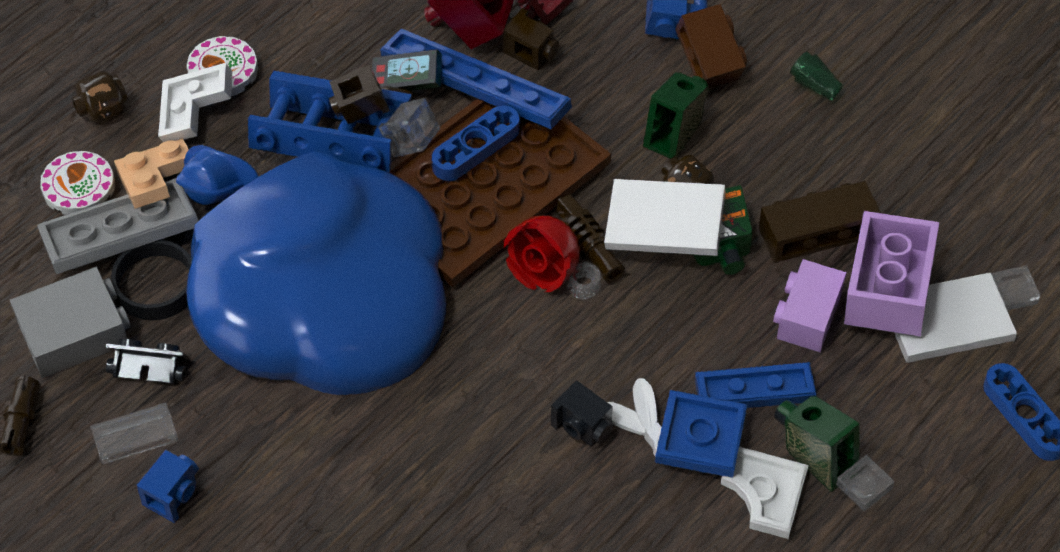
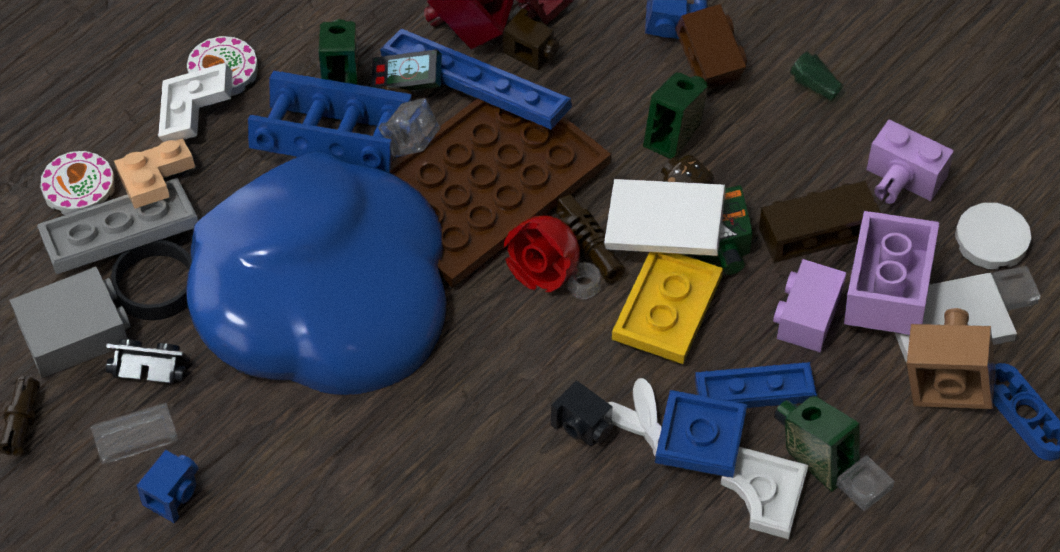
dark brown head [71,71,128,123] -> none
blue piece [176,145,259,205] -> none
dark brown brick [329,64,390,124] -> none
blue beam [432,105,519,181] -> none
none -> dark green torso [318,19,359,85]
none -> yellow plate [612,252,723,364]
none -> lavender brick [866,119,954,204]
none -> medium nougat brick [907,308,996,409]
none -> white tile [955,203,1031,269]

